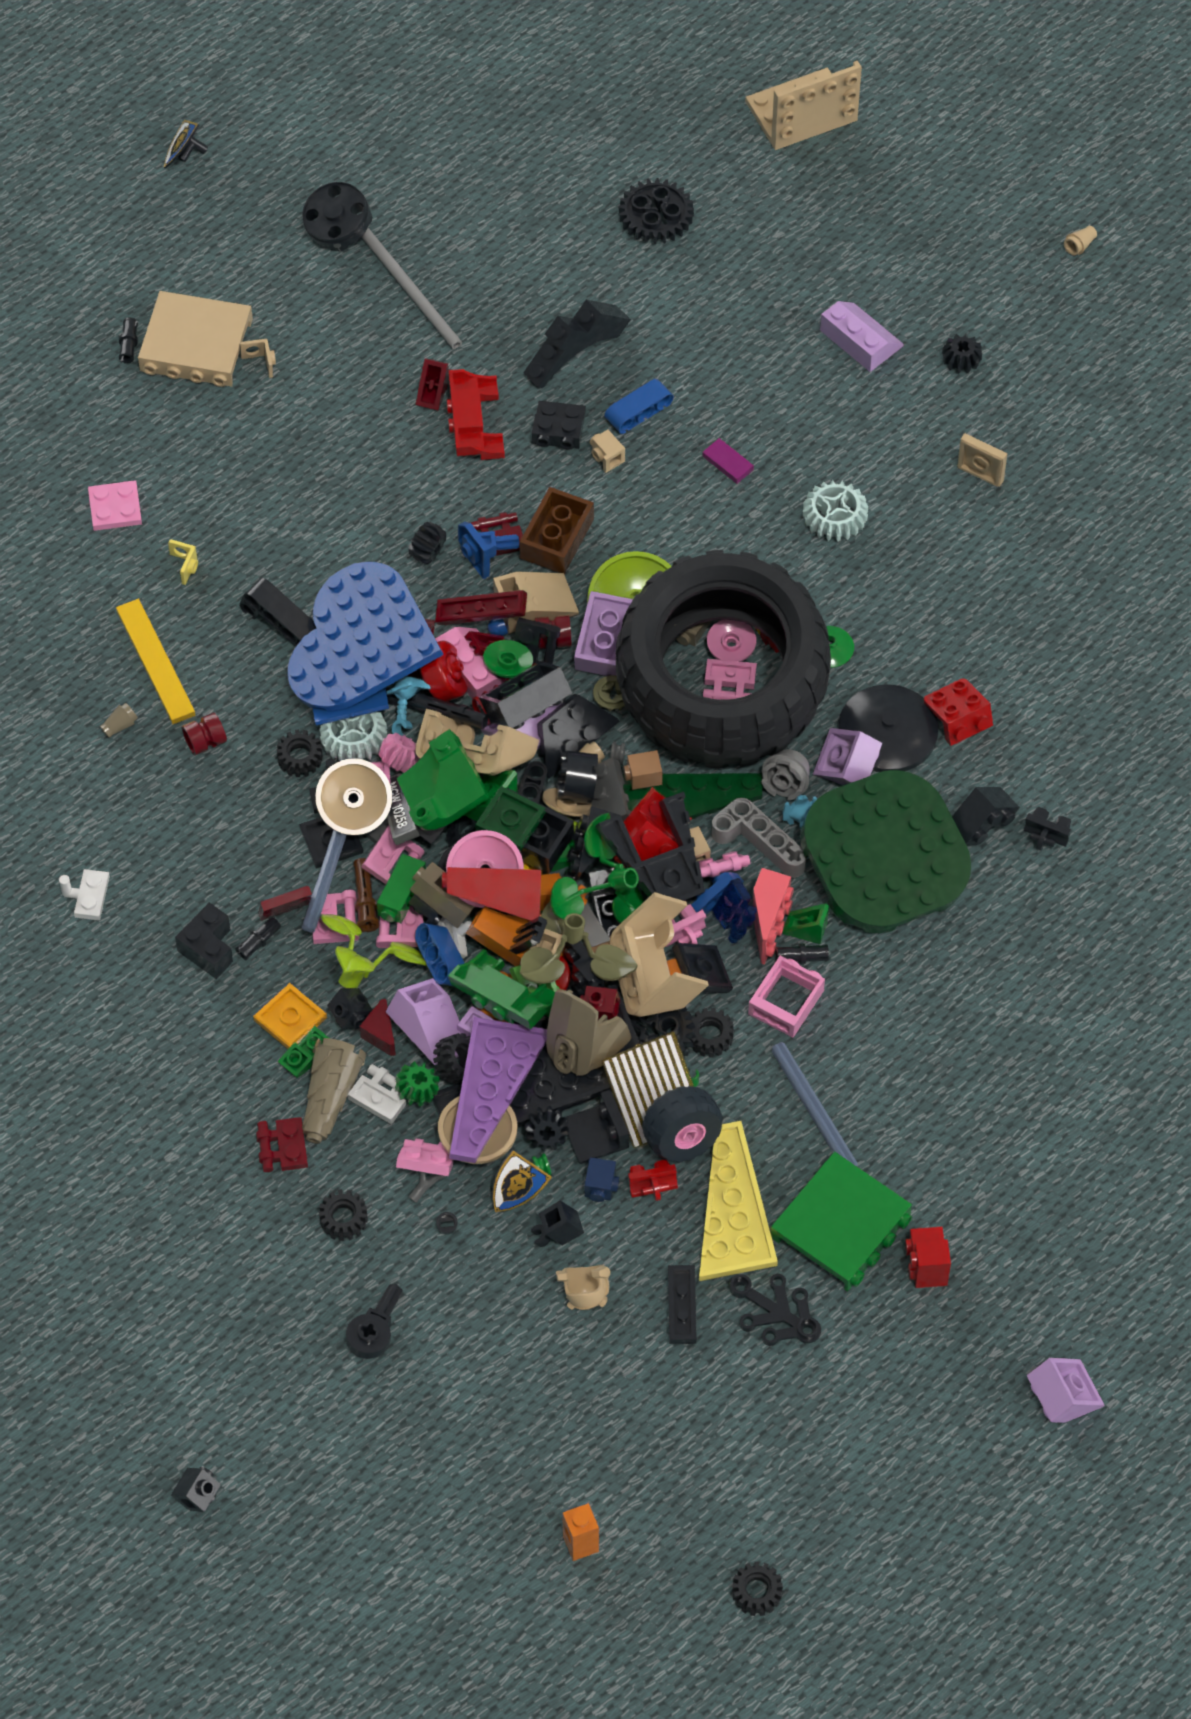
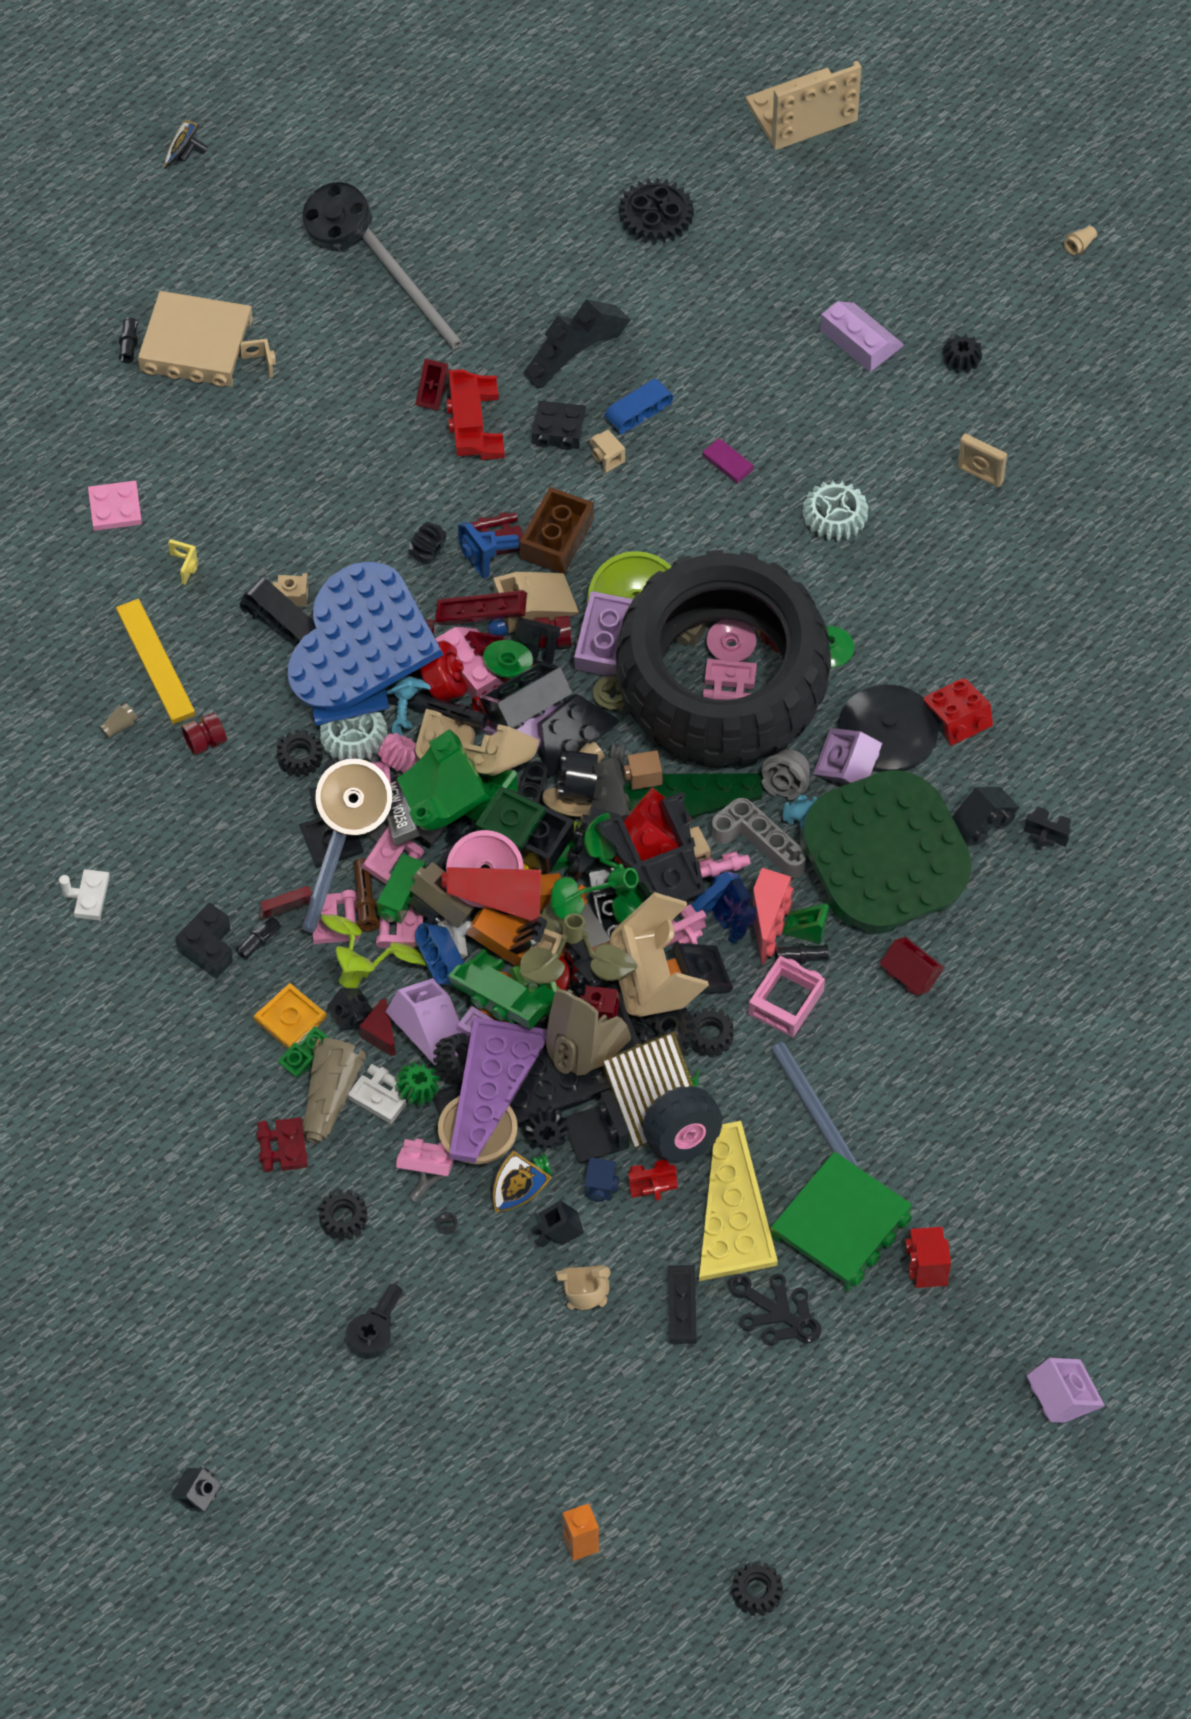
none -> tan brick [273,573,309,607]
none -> dark red brick [880,937,945,995]

